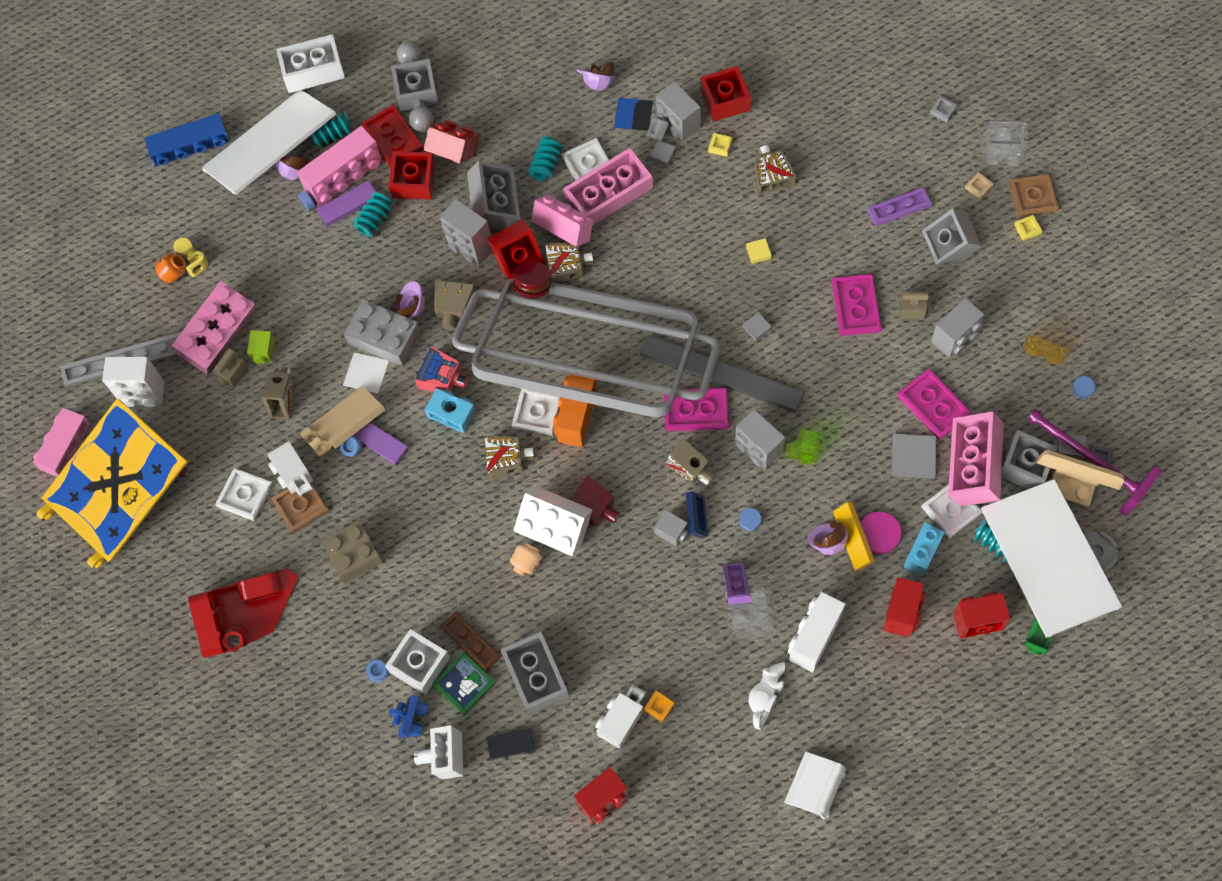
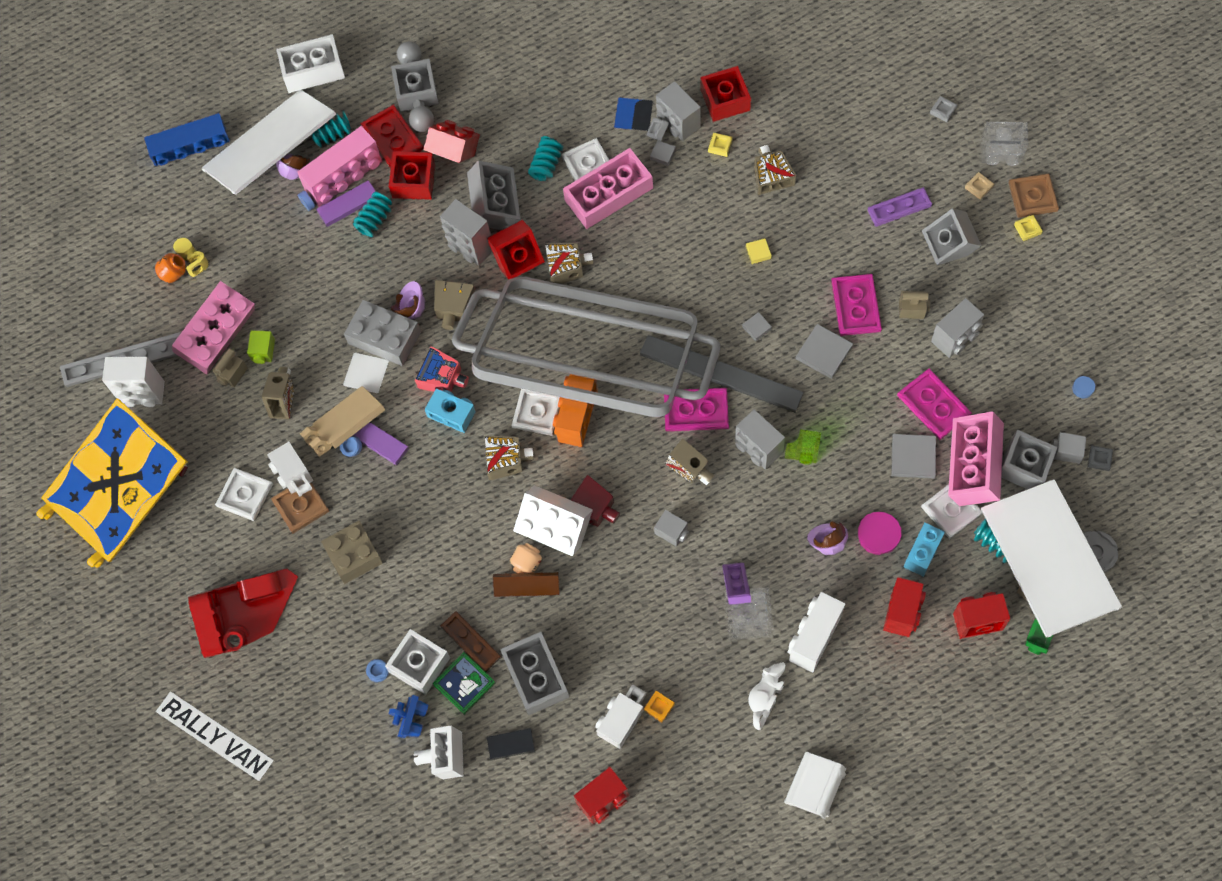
bright pink brick [33,408,91,476] -> none
dark red head [513,261,552,298] -> none
bright pink brick [531,195,593,247] -> none
lavender piece [577,62,615,91] -> none
dark blue tile [686,491,708,538] -> none
medium blue tile [739,508,761,531] -> none
yellow tile [833,502,875,571] -> none
clear yellow plate [1022,334,1068,365] -> none
magenta tile [1028,409,1162,516] -> none
tan plate [1037,450,1124,507] -> none
none -> white sticker [156,691,274,781]
none -> reddish brown tile [493,572,560,597]
none -> light grey tile [796,324,853,379]

